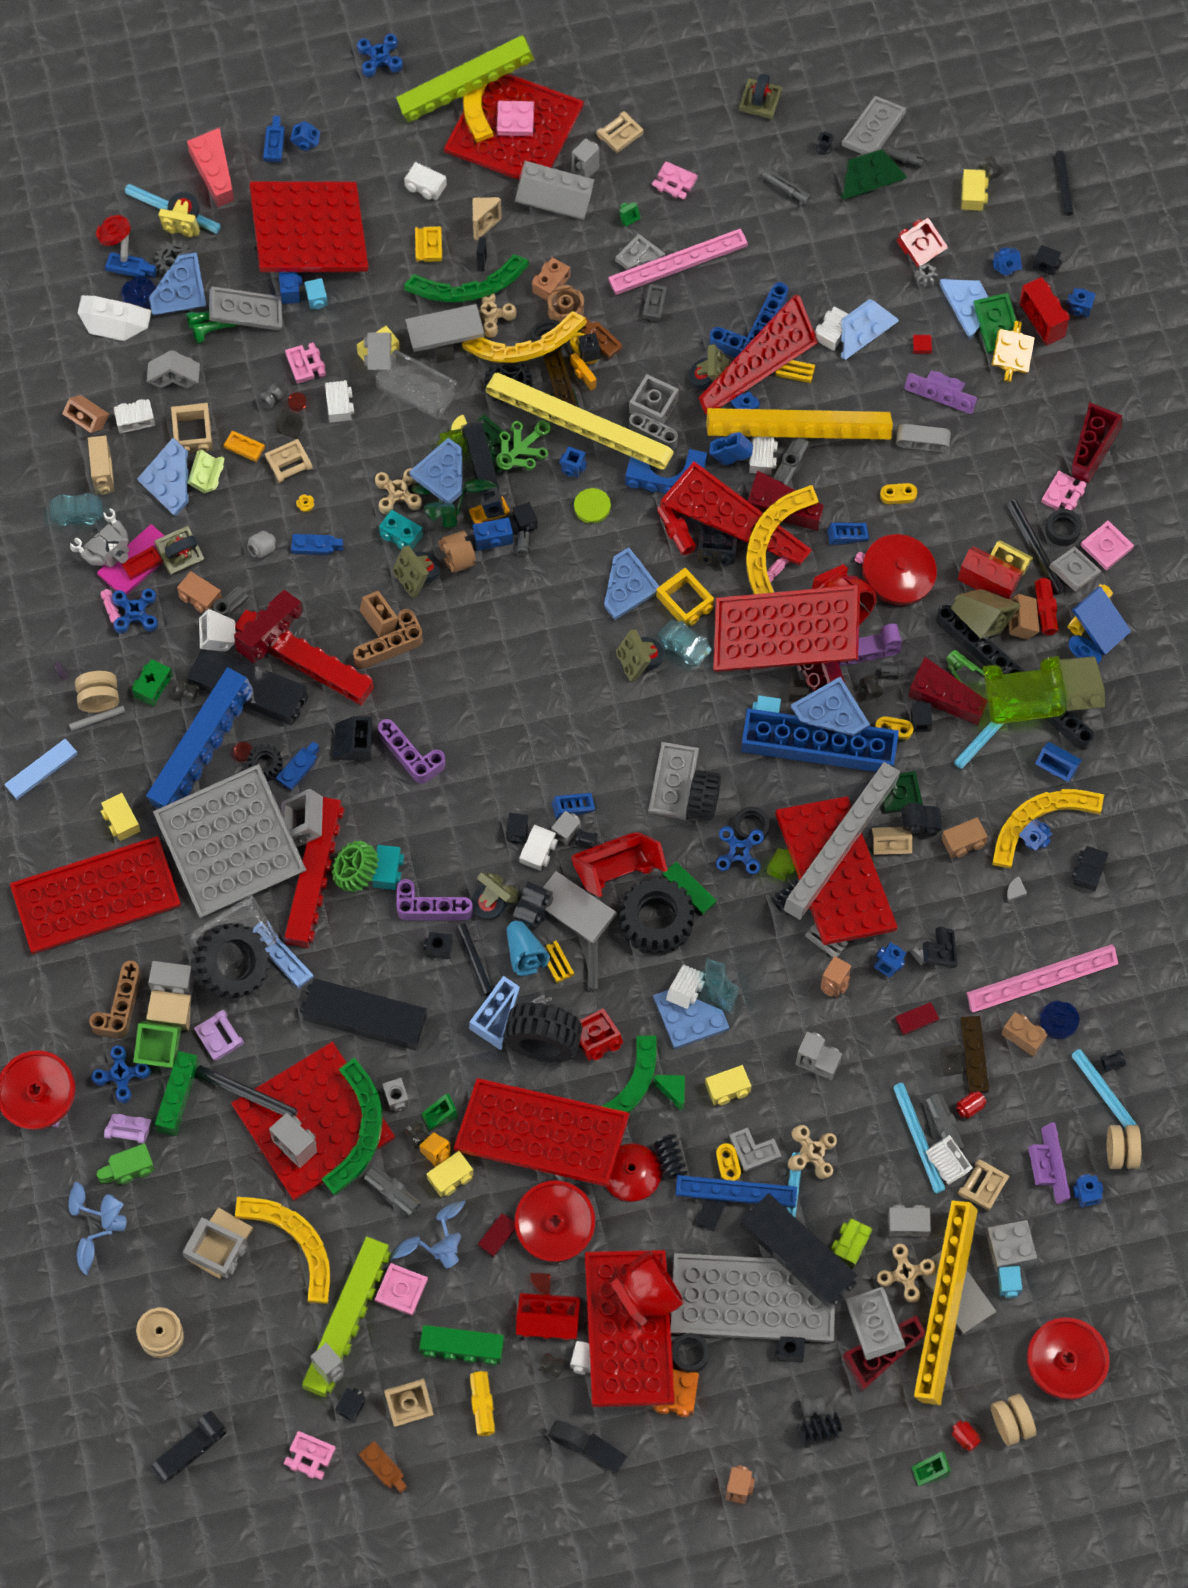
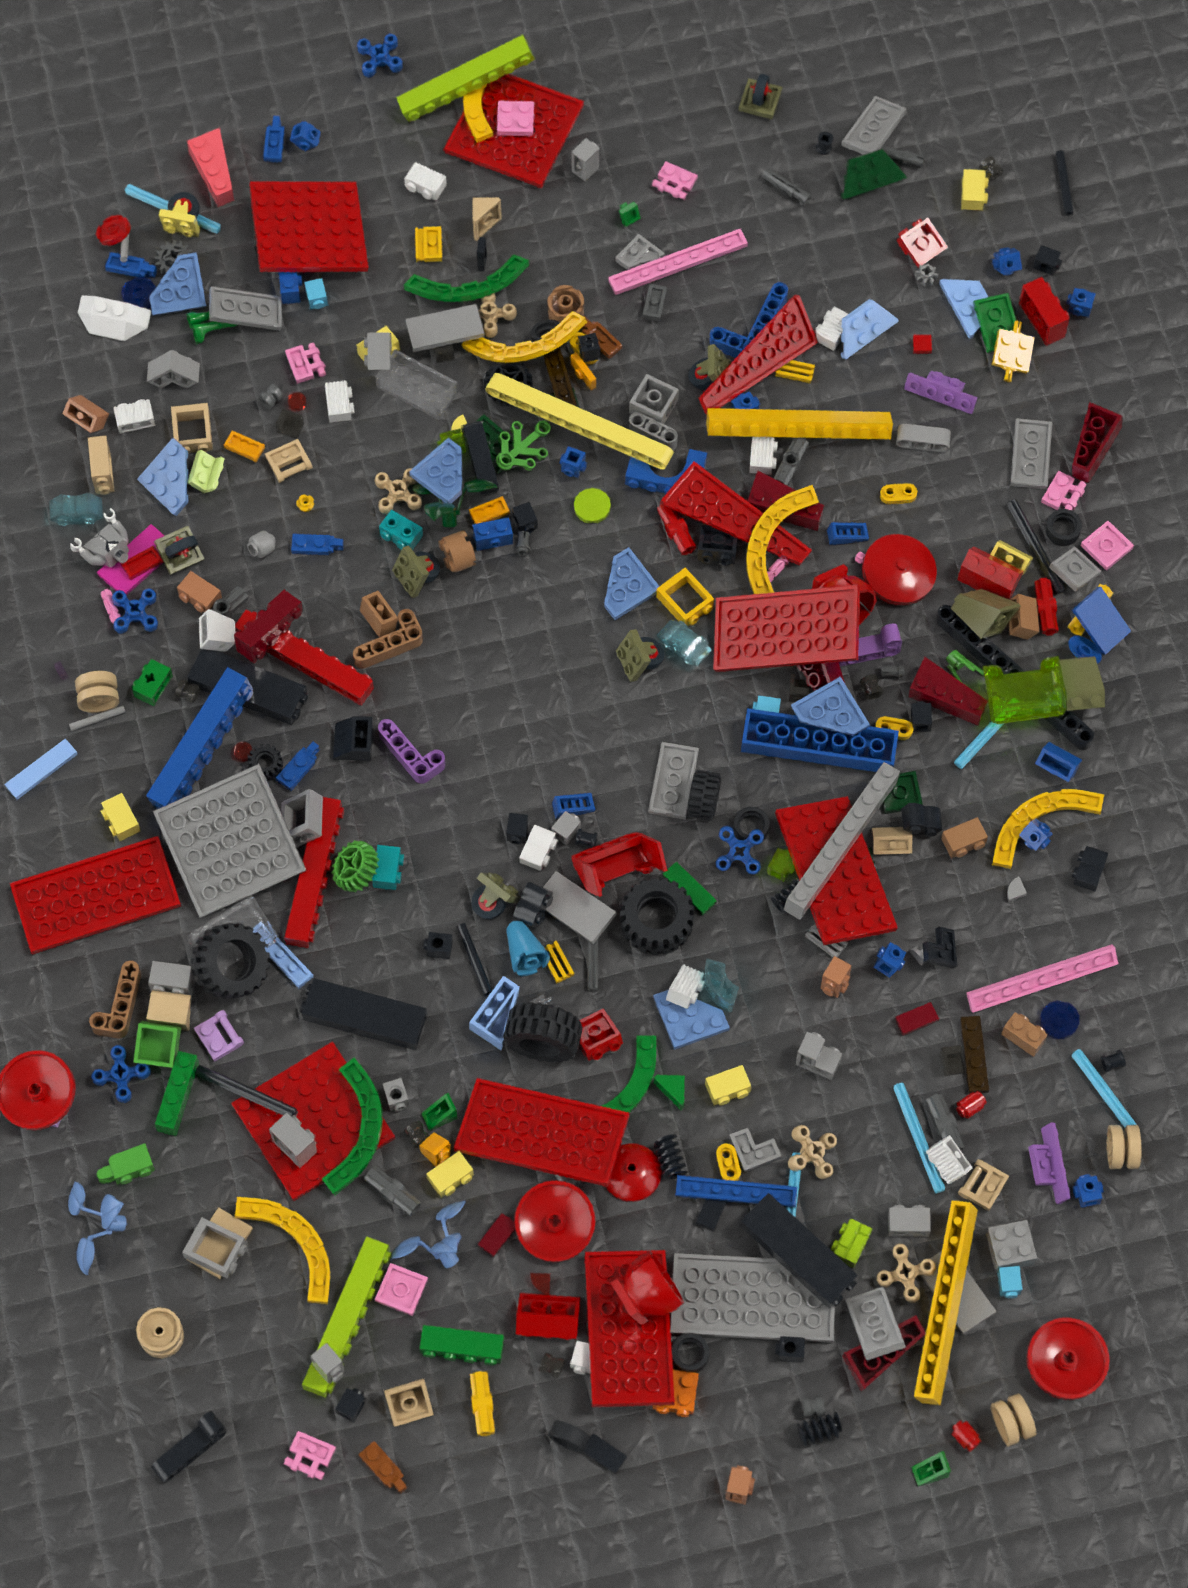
lavender plate [104,1114,152,1144] -> none
medium lavender beam [397,879,473,921] -> none
black brick [479,487,505,519] -> none
light grey slope [515,161,594,220] -> none
nougat brick [532,257,570,301] -> none
tan plate [596,111,644,153] -> none
blue brick [709,432,753,465] -> none
none -> light grey tile [1010,418,1052,490]

